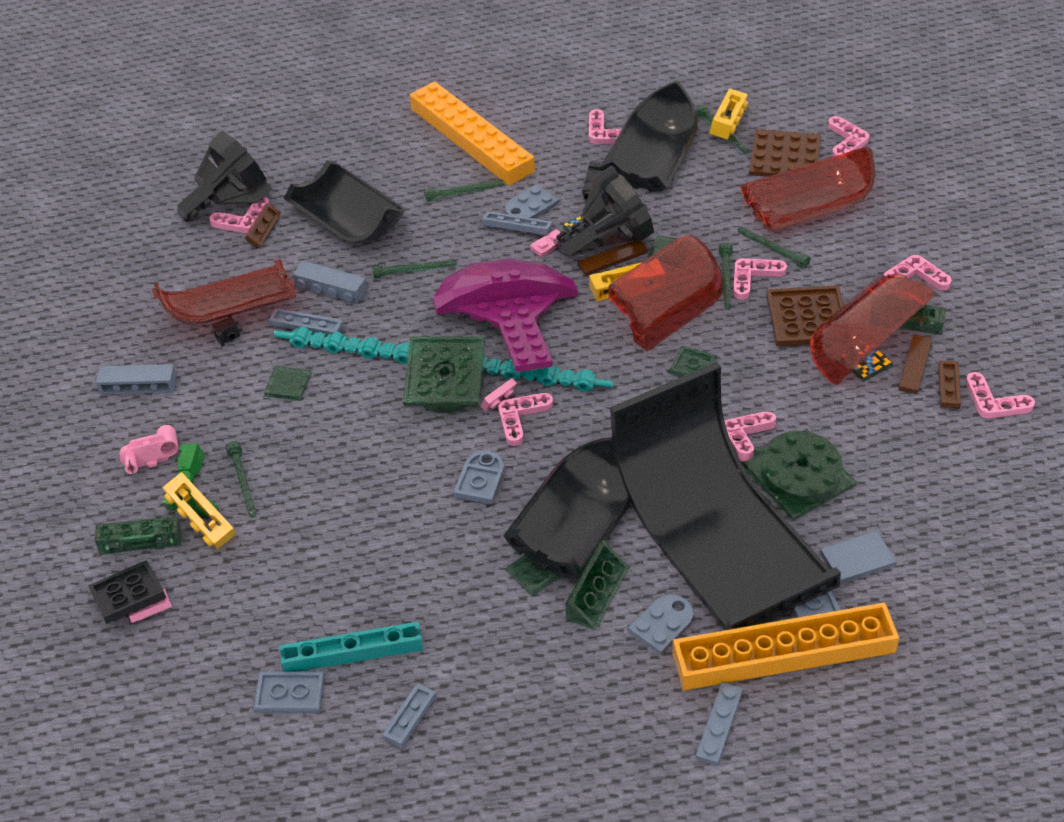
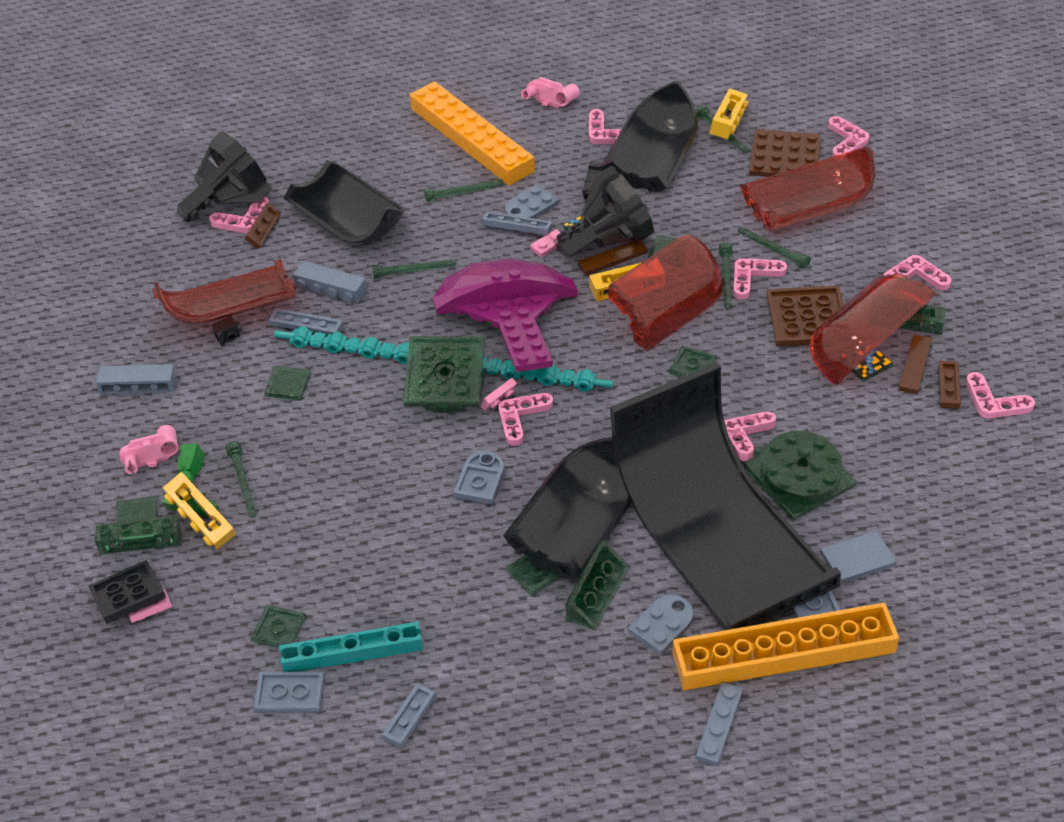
none -> clear green tile [116,496,158,536]
none -> clear green tile [250,605,306,648]
none -> bright pink piece [521,77,580,108]

